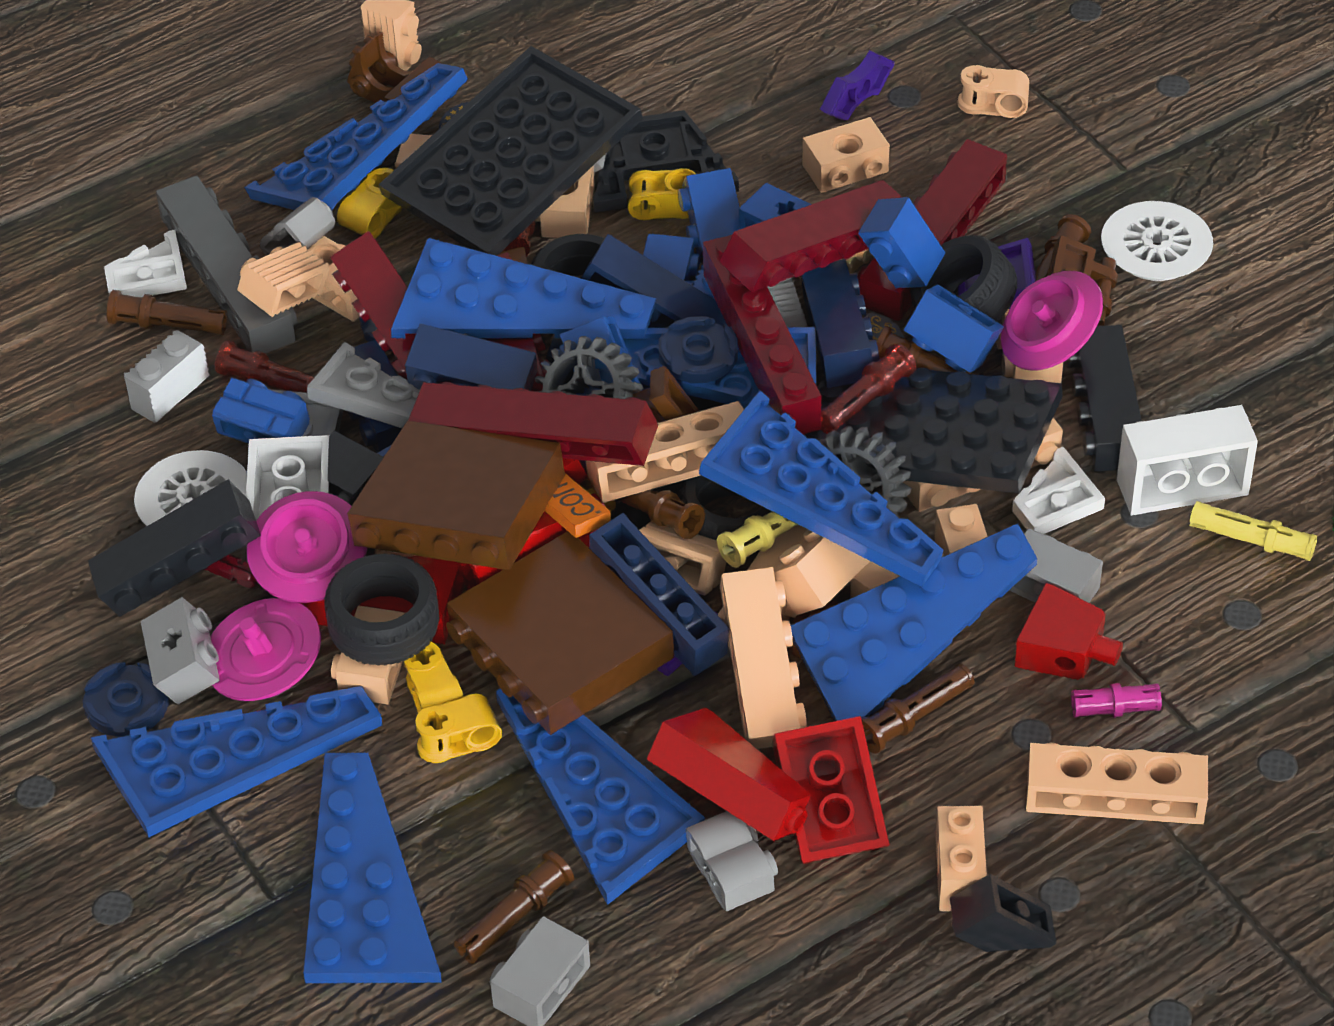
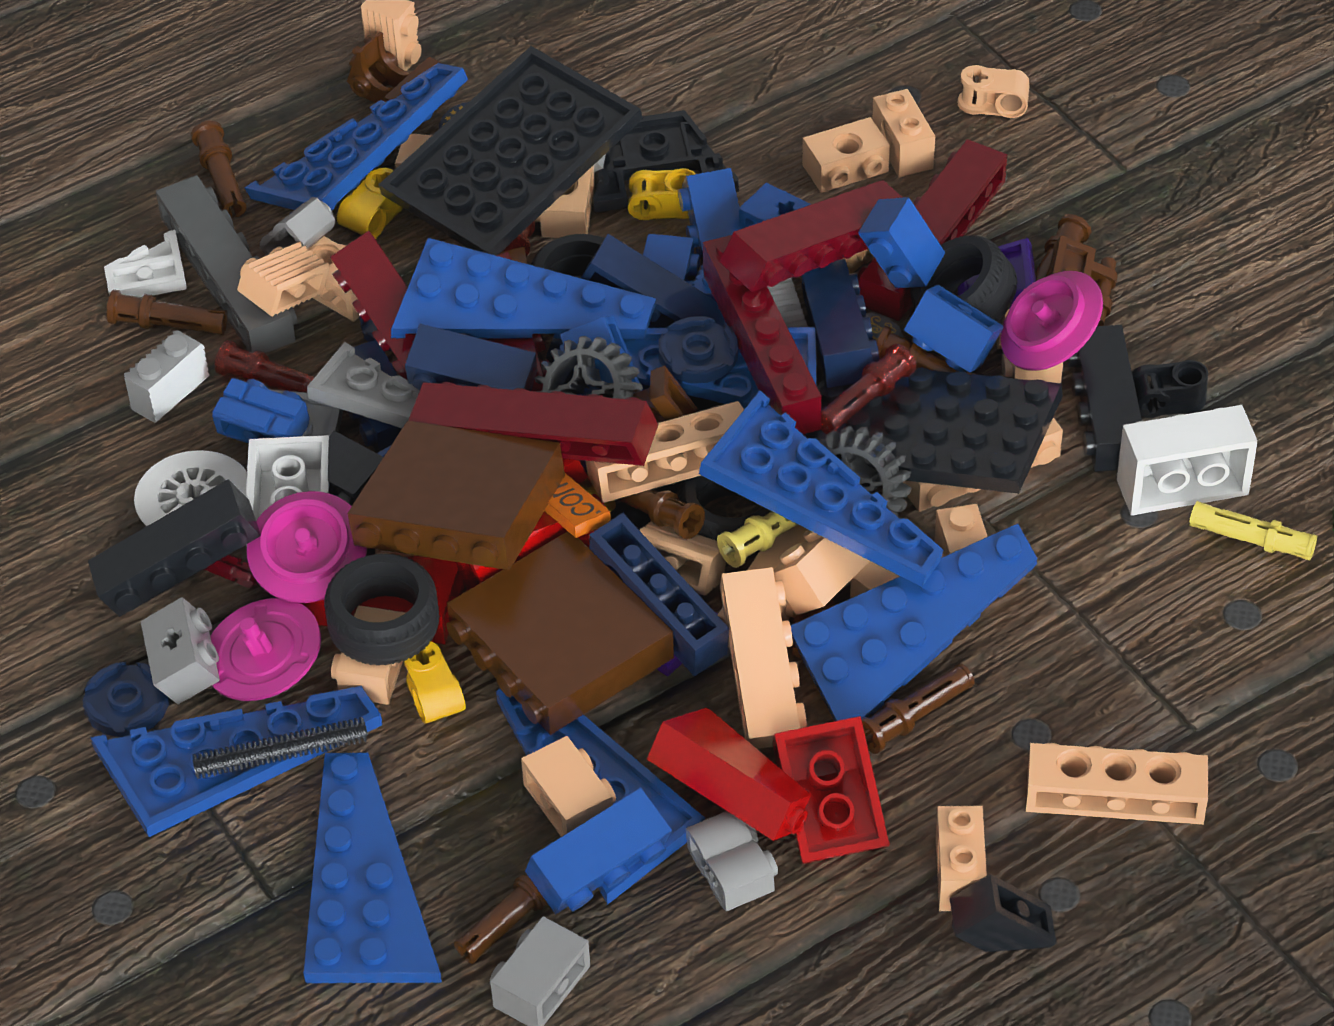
yellow piece [415,693,502,763] -> none
dark purple tile [819,50,895,121] -> none
light grey brick [1009,528,1103,603] -> none
white wing [1012,447,1105,534] -> none
red torso [1015,583,1123,680] -> none
dark pink pin [1071,683,1162,718] -> none
white piece [1101,201,1213,281] -> none
none -> reddish brown pin [191,121,247,218]
none -> black axle [192,717,368,779]
none -> light nougat brick [521,736,616,837]
none -> blue brick [525,788,672,915]
none -> light nougat brick [872,89,935,178]
none -> black piece [1132,360,1208,418]

